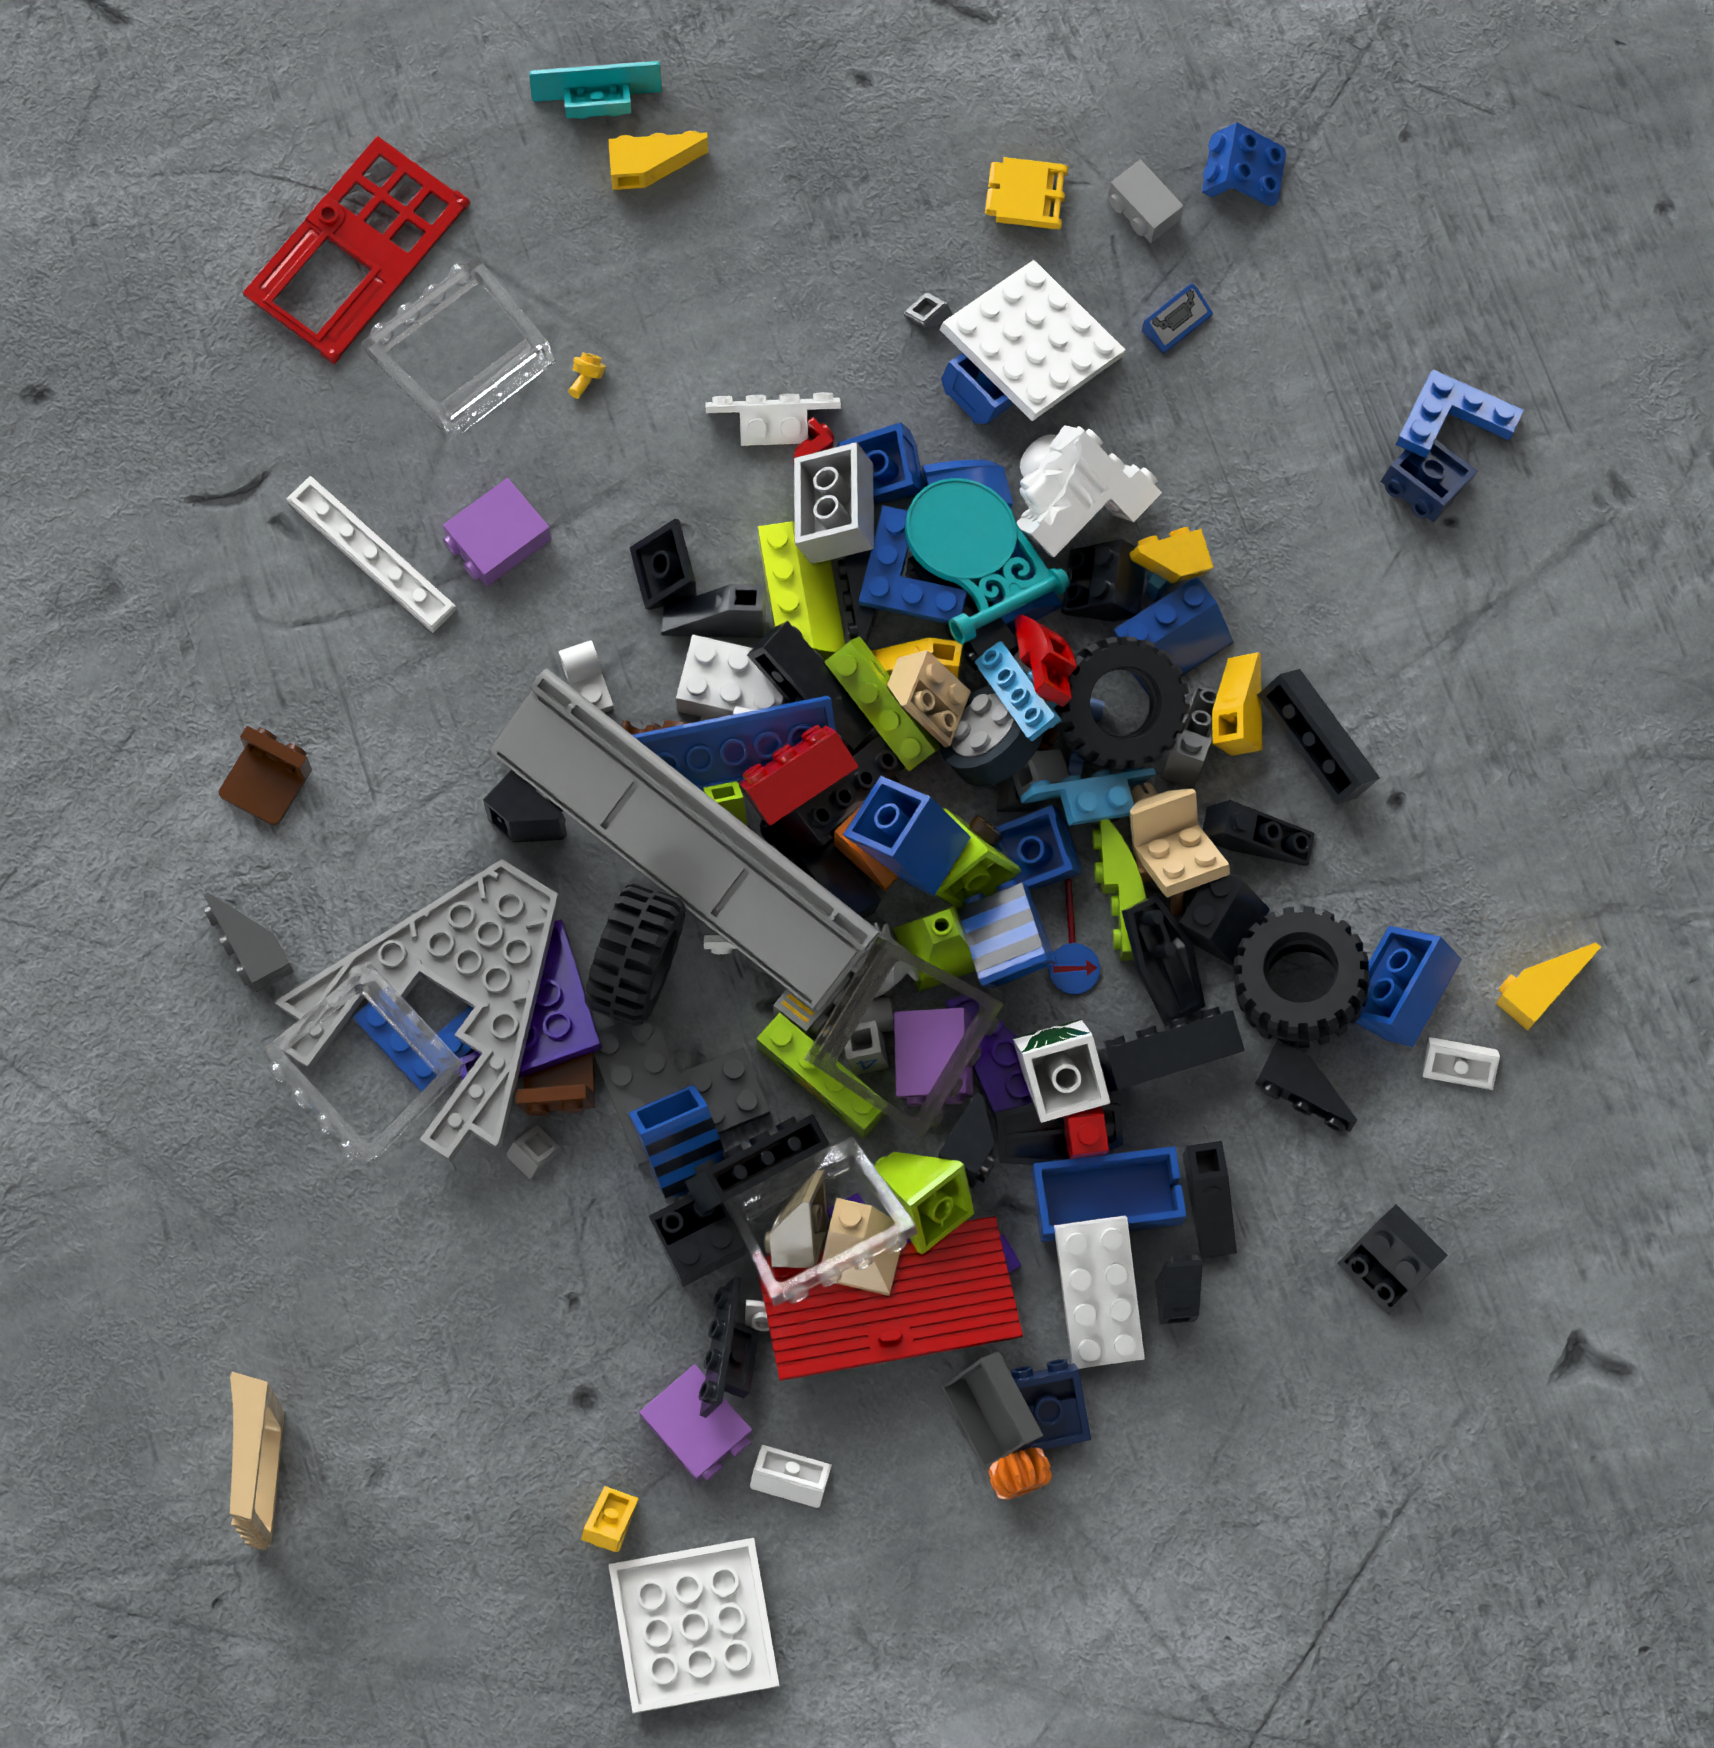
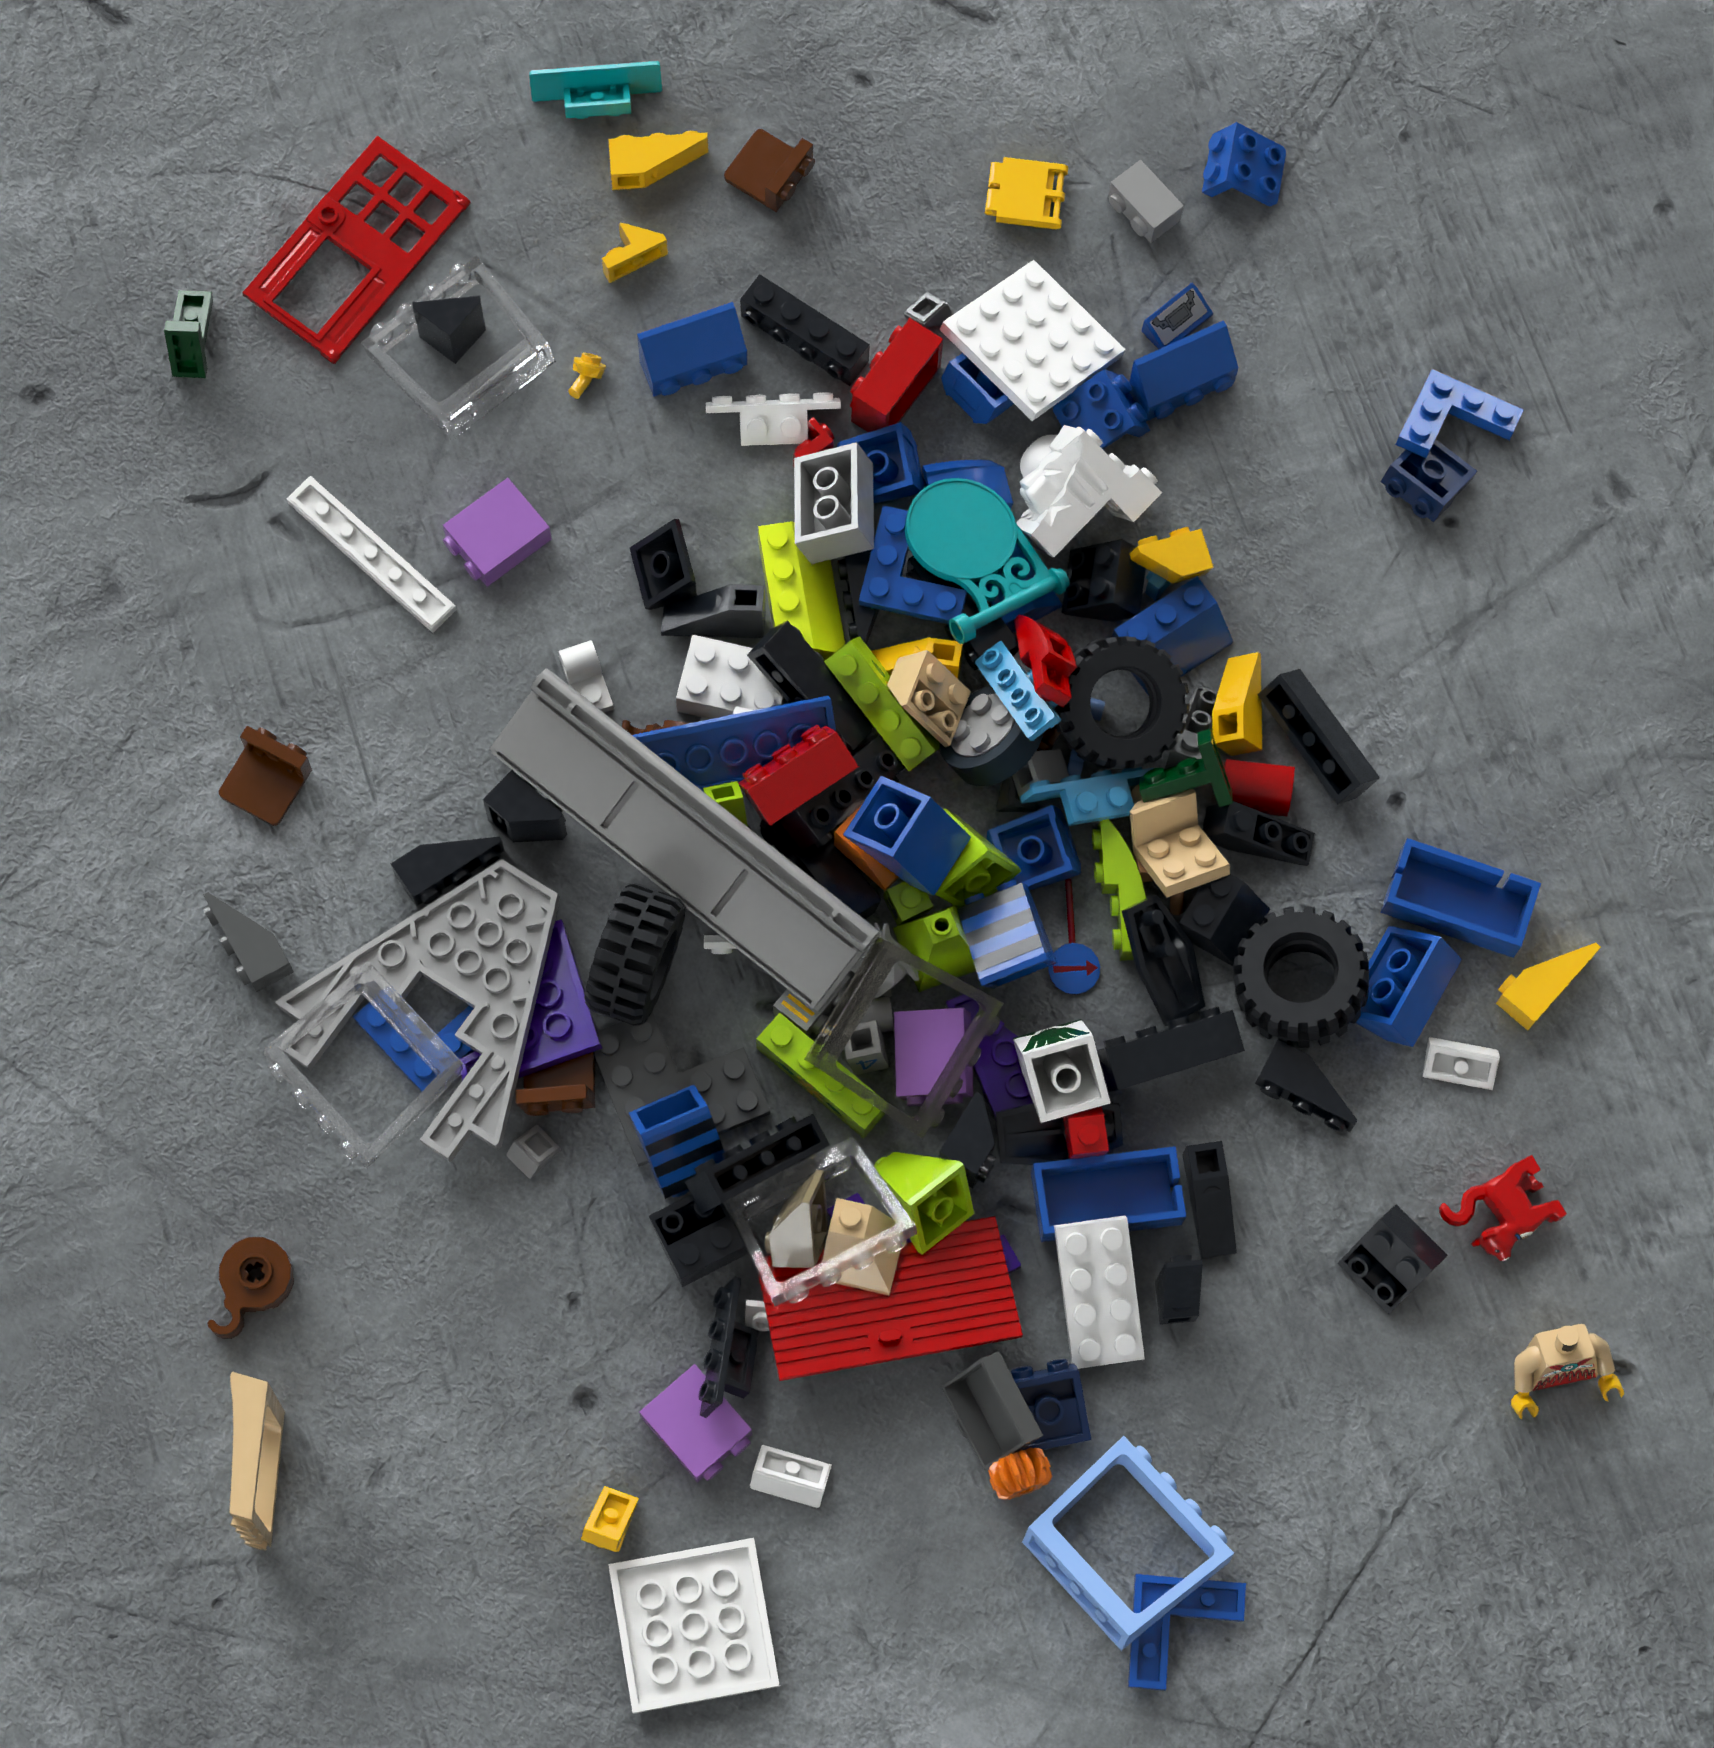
dark brown tile [969,815,1003,846] -> none
none -> dark green bracket [164,290,213,378]
none -> reddish brown piece [207,1237,294,1339]
none -> black slope [390,837,505,907]
none -> black slope [412,295,486,364]
none -> yellow slope [602,223,668,283]
none -> blue slope [637,302,747,397]
none -> reddish brown bracket [724,129,815,212]
none -> black brick [740,274,870,386]
none -> red piece [850,318,943,432]
none -> lime brick [883,881,933,926]
none -> light blue windscreen [1022,1436,1234,1651]
none -> blue bracket [1053,369,1150,449]
none -> blue plate [1128,1574,1246,1691]
none -> blue slope [1129,320,1239,421]
none -> dark green bracket [1139,728,1233,807]
none -> red brick [1224,759,1295,817]
none -> blue piece [1380,838,1541,958]
none -> red animal [1439,1155,1567,1261]
none -> tan torso [1511,1324,1624,1419]

